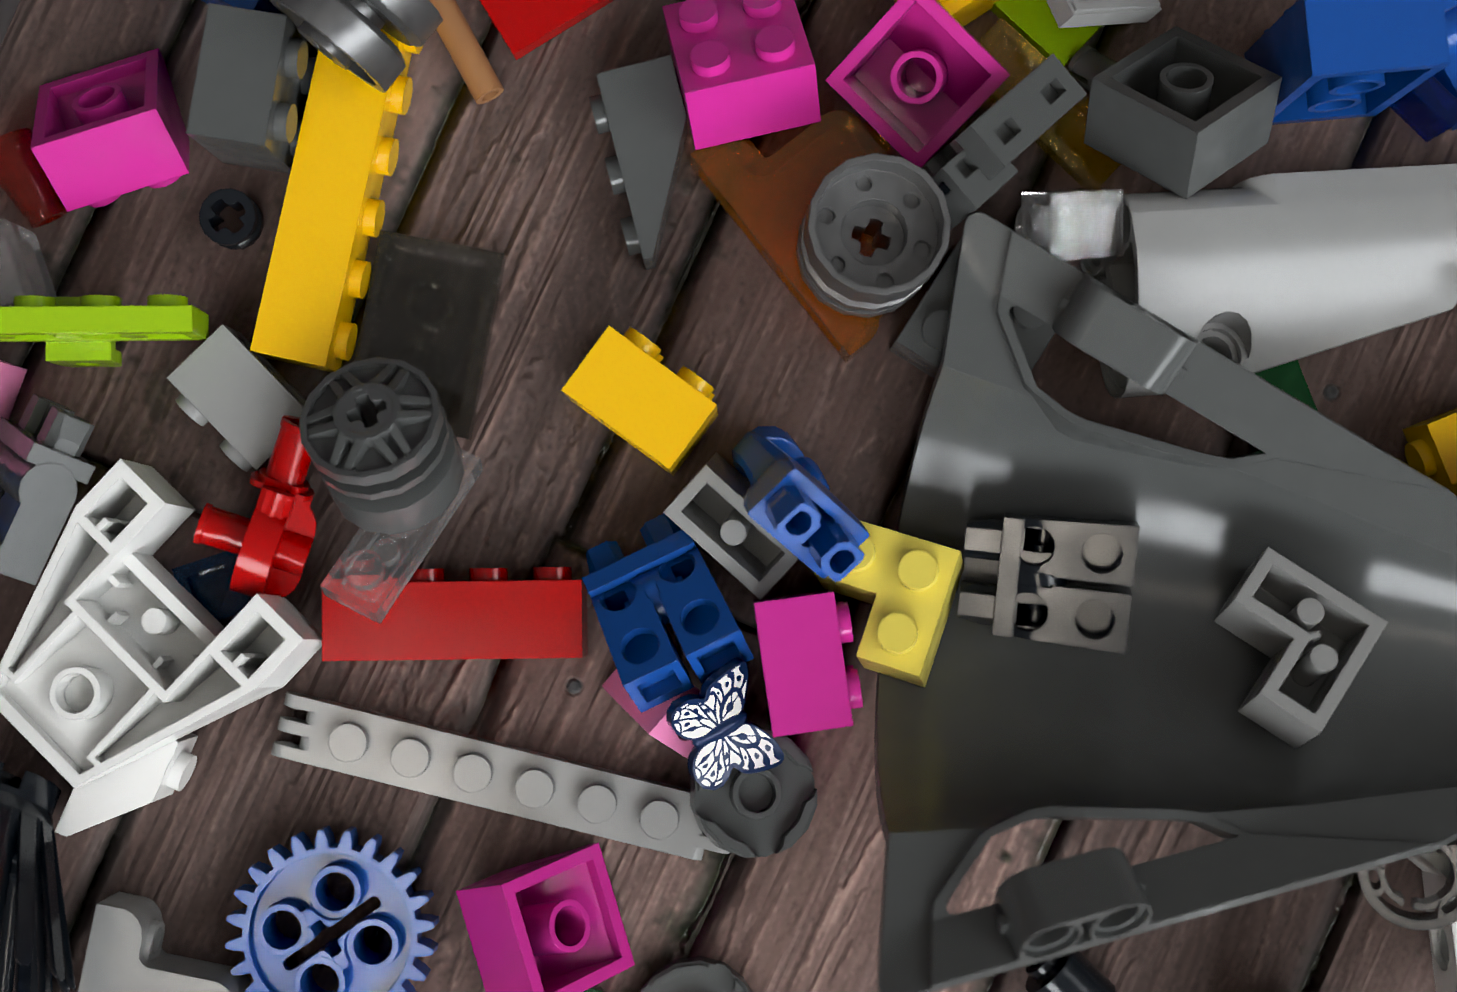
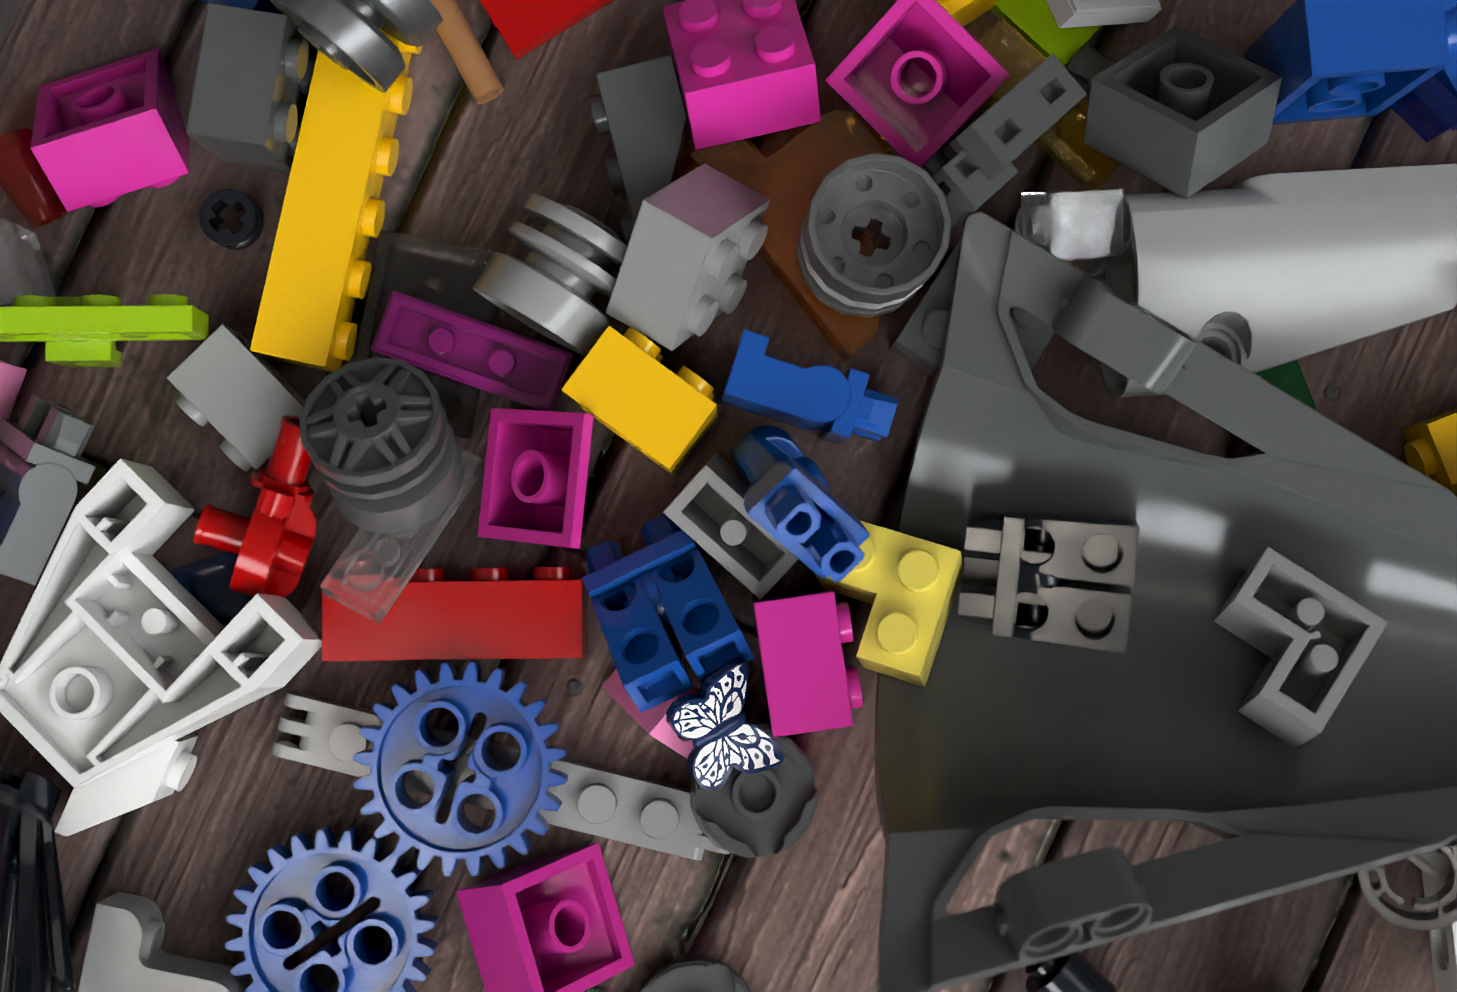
none -> blue gear [353,661,569,877]
none -> magenta tile [371,290,575,411]
none -> light grey wheel [473,193,627,357]
none -> dark pink slope [477,408,594,549]
none -> light grey brick [606,163,771,351]
none -> blue hips [721,329,899,444]

